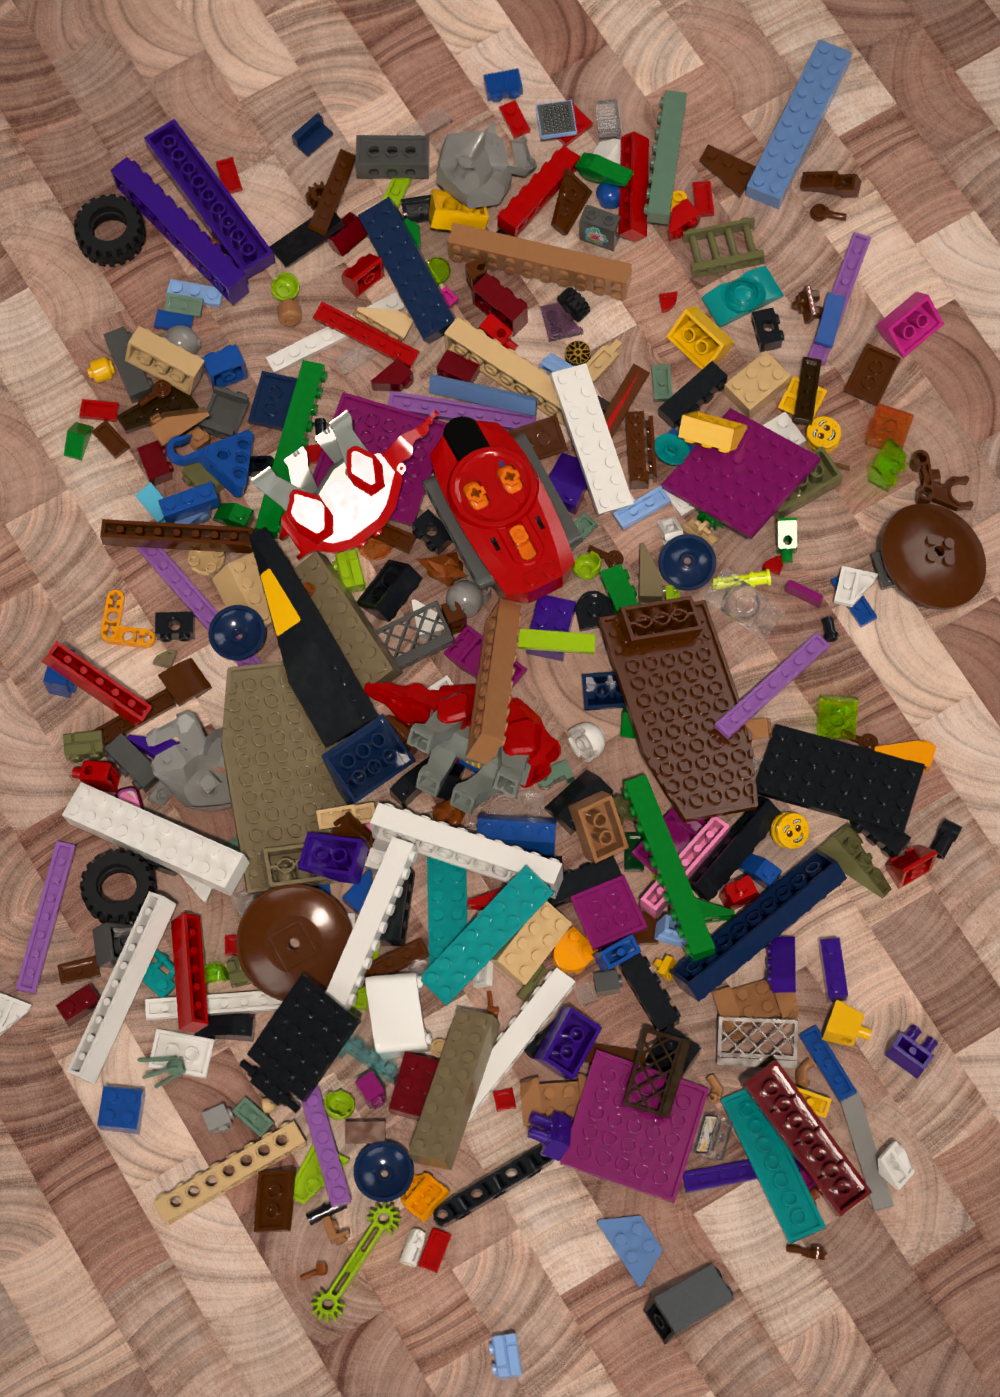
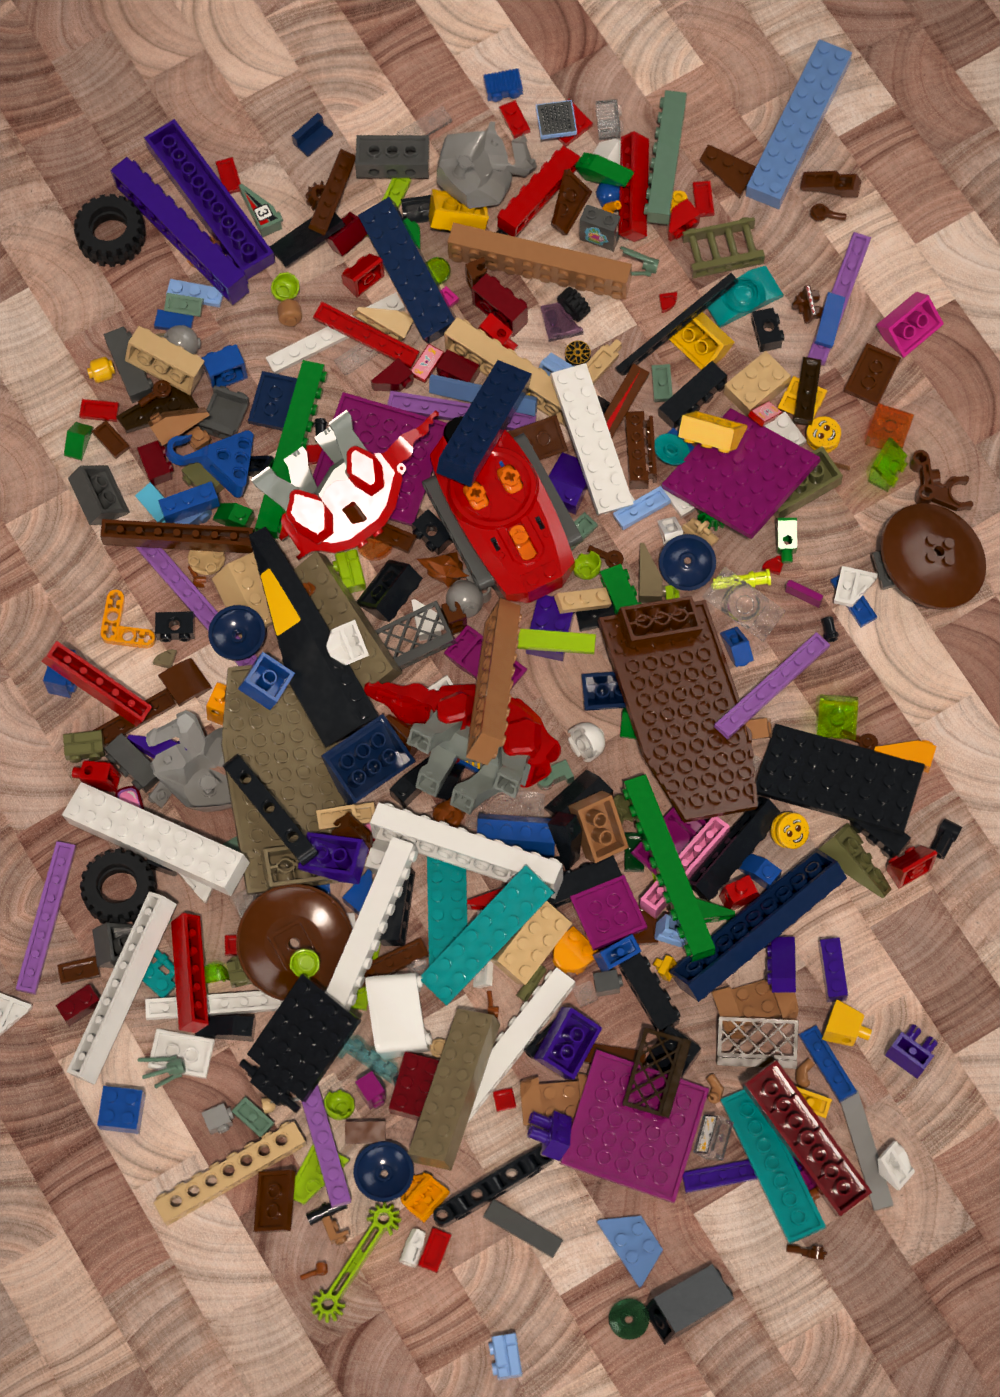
none -> dark grey slope [68,465,130,525]
none -> dark orange hand [188,566,206,588]
none -> light orange torso [206,682,226,726]
none -> black beam [222,754,319,866]
none -> blue brick [238,652,295,710]
none -> sand green slope [239,184,283,237]
none -> lime hair [290,948,320,977]
none -> white slope [326,620,369,665]
none -> reddish brown slope [342,501,367,524]
none -> bright pink tile [411,343,444,383]
none -> dark blue brick [436,360,532,487]
none -> dark grey tile [483,1199,563,1259]
none -> black slope [547,812,582,870]
none -> tan plate [554,587,612,614]
none -> light orange arm [602,200,621,214]
none -> clear green dish [609,1299,649,1340]
none -> black tile [615,273,738,376]
none -> sand green plant [620,246,659,277]
none -> blue slope [720,627,754,667]
none -> tile [748,401,783,427]

